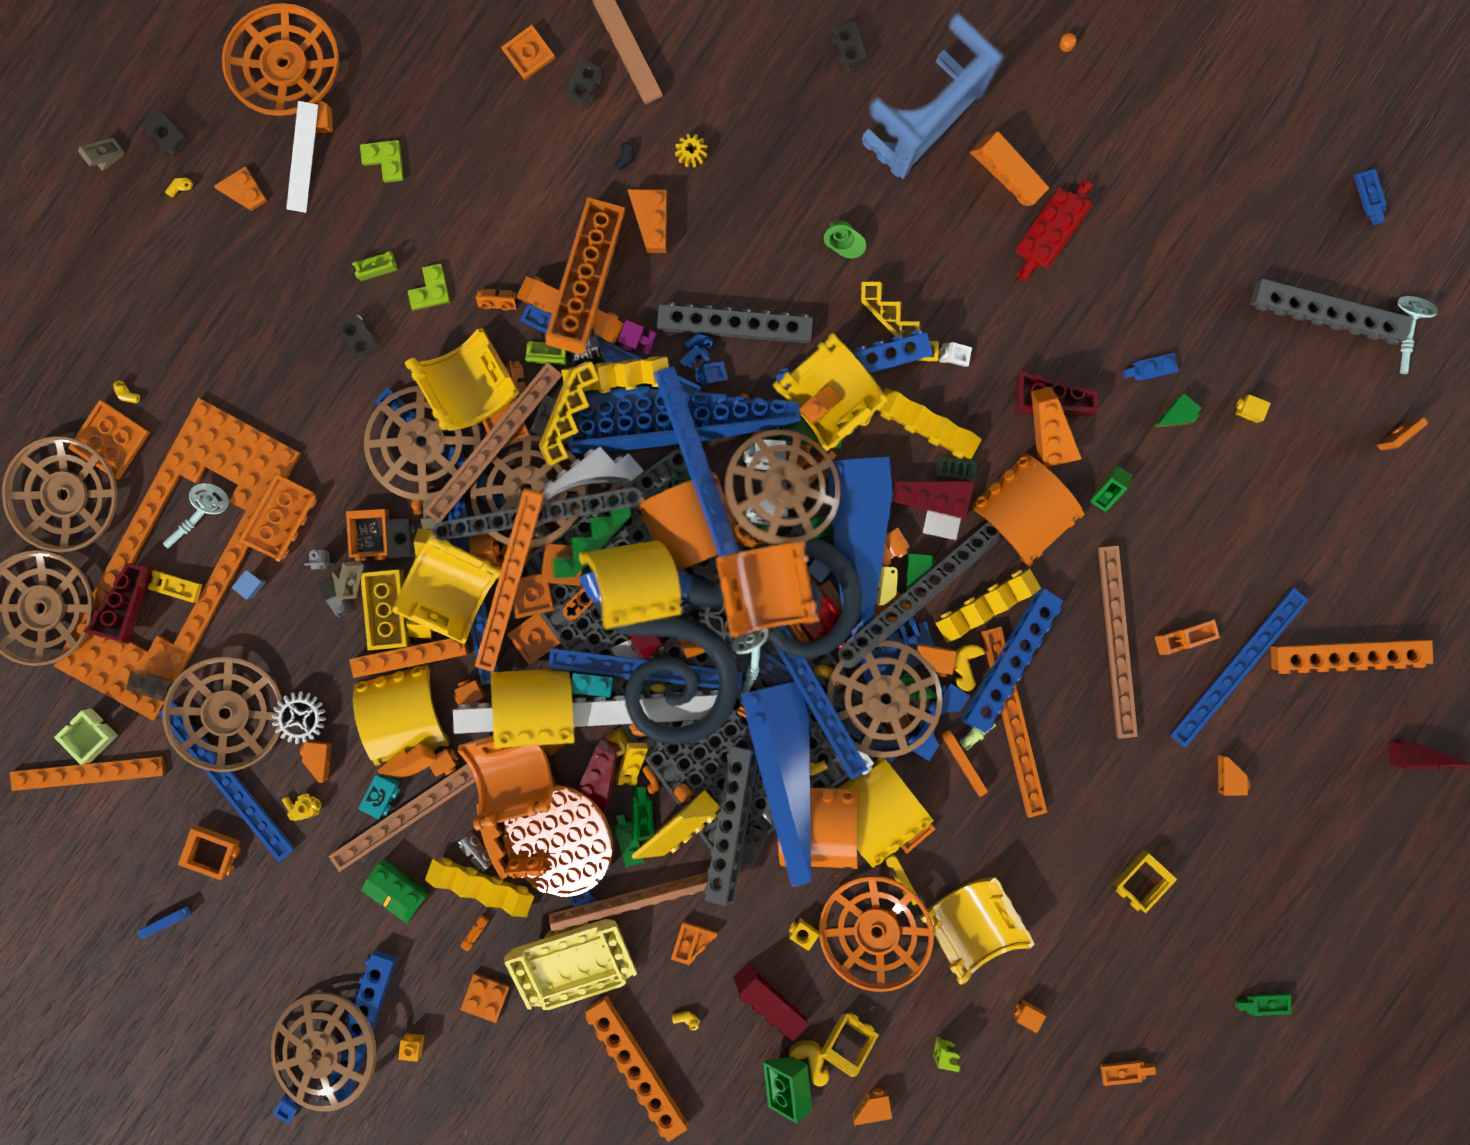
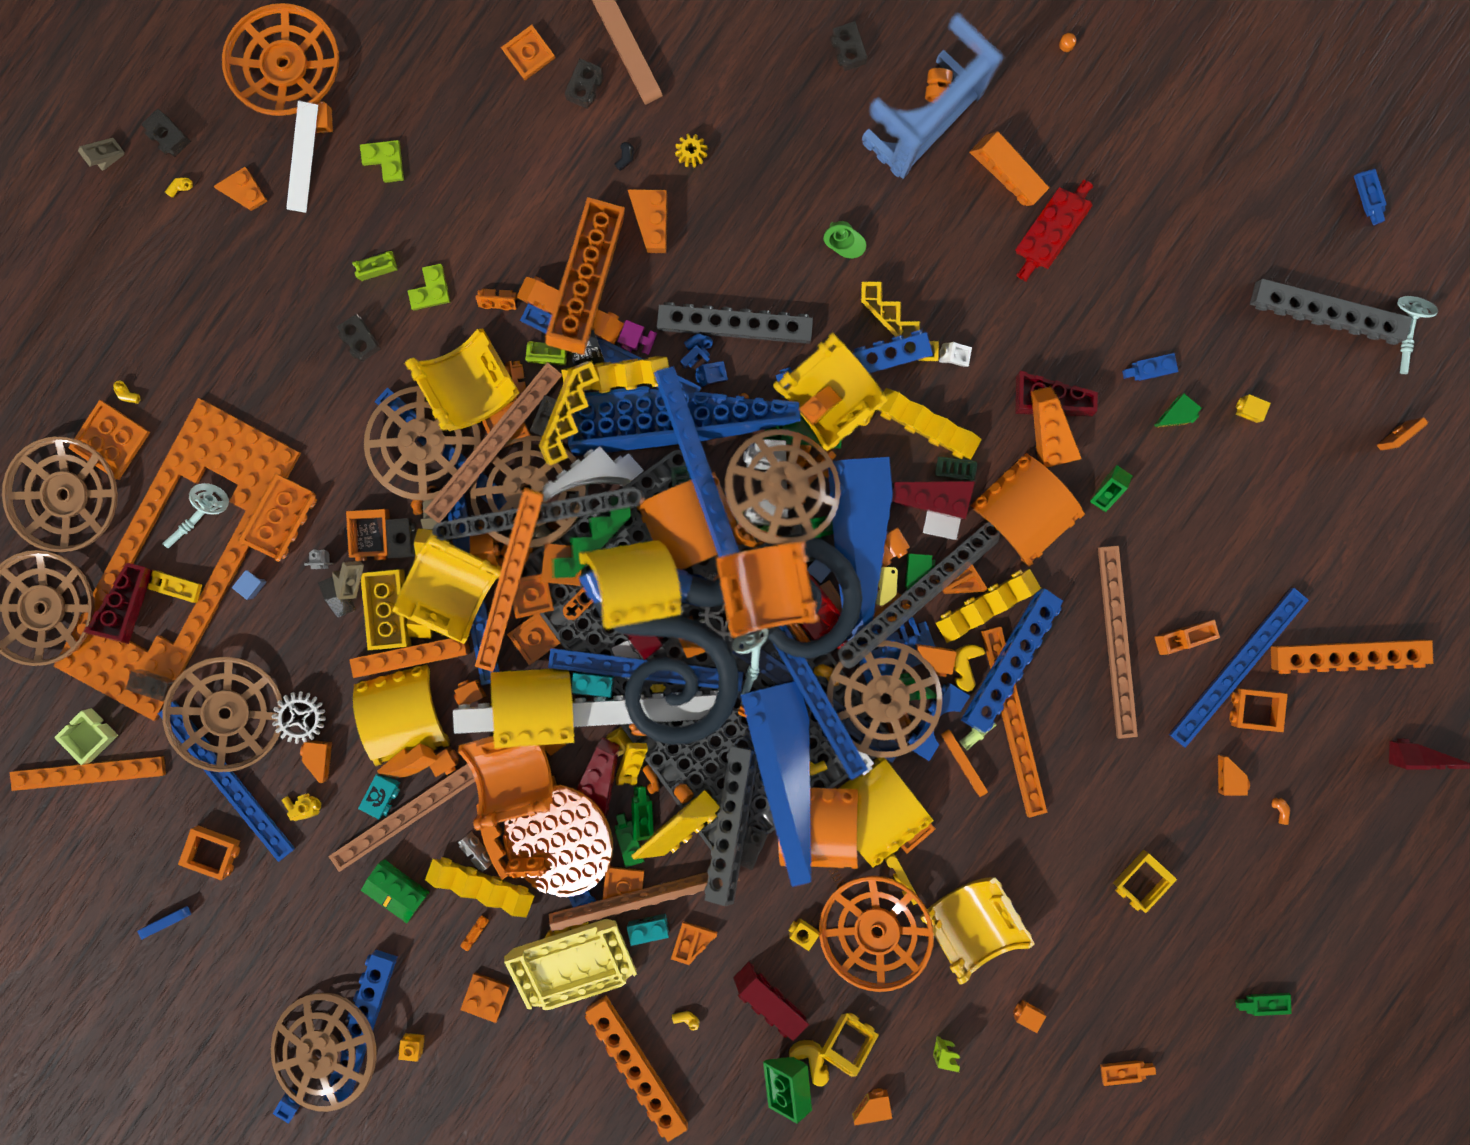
none -> orange plate [603,866,645,910]
none -> teal brick [627,914,670,946]
none -> orange wheel [925,68,953,103]
none -> orange wing [935,558,987,594]
none -> orange window [1229,688,1288,732]
none -> orange arm [1272,798,1290,825]

